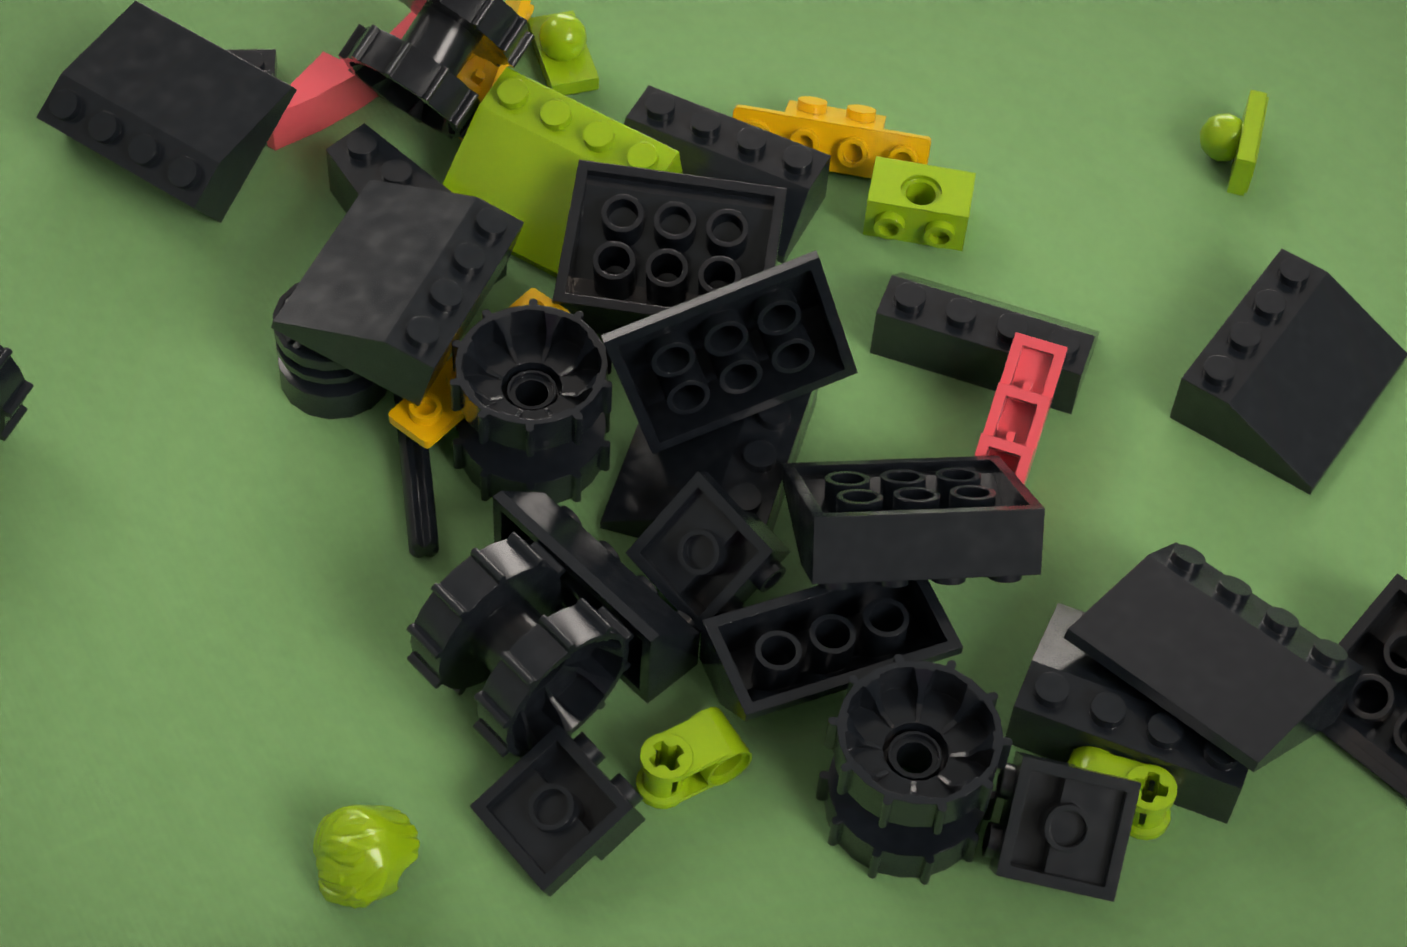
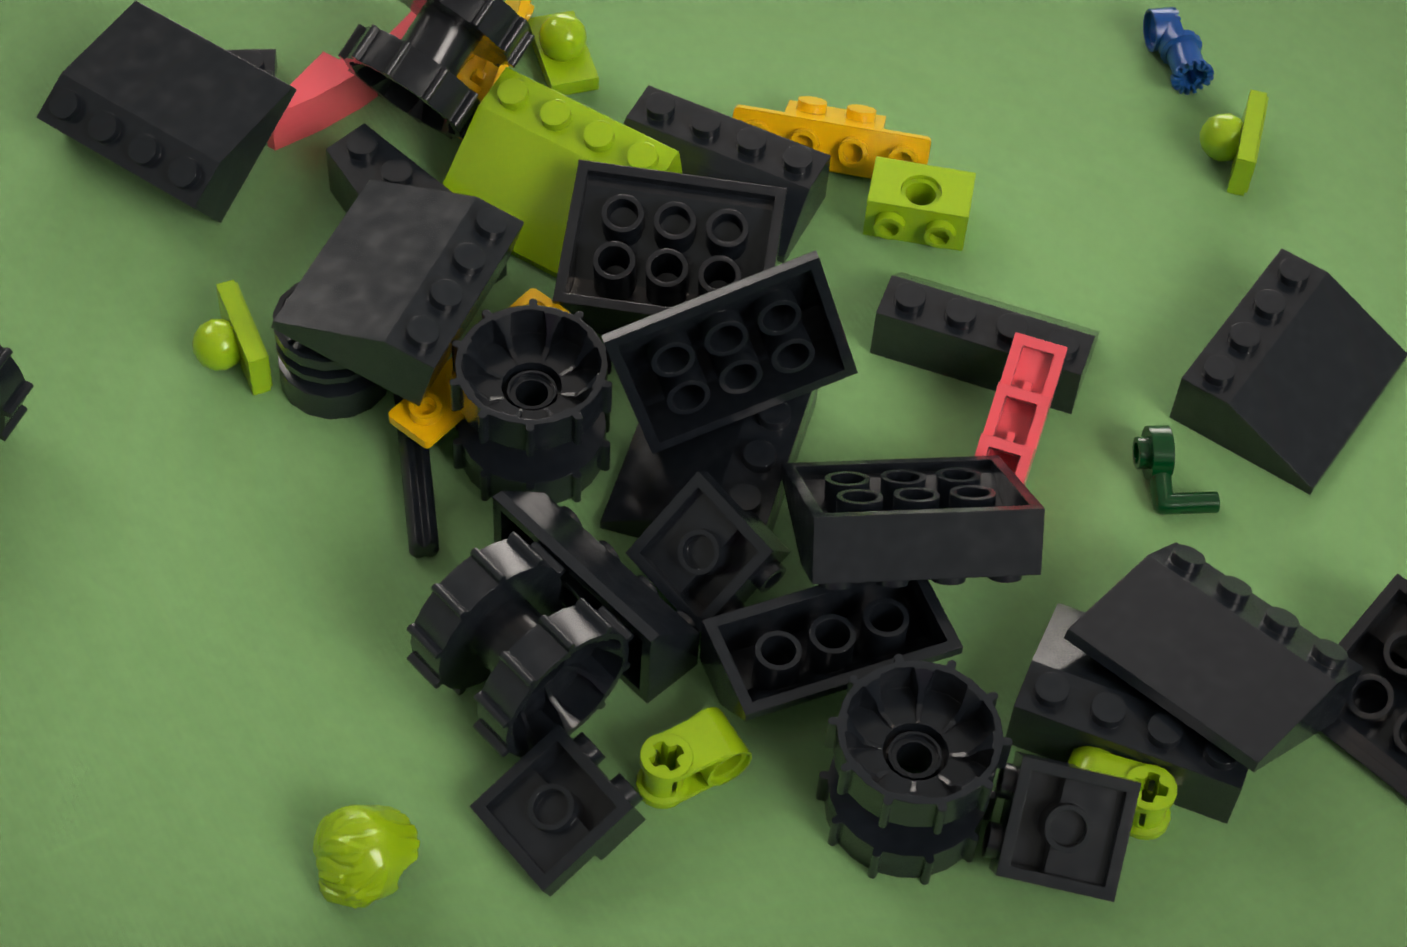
none -> lime tile [192,279,273,396]
none -> dark green plate [1132,425,1220,515]
none -> blue connector [1143,6,1214,95]

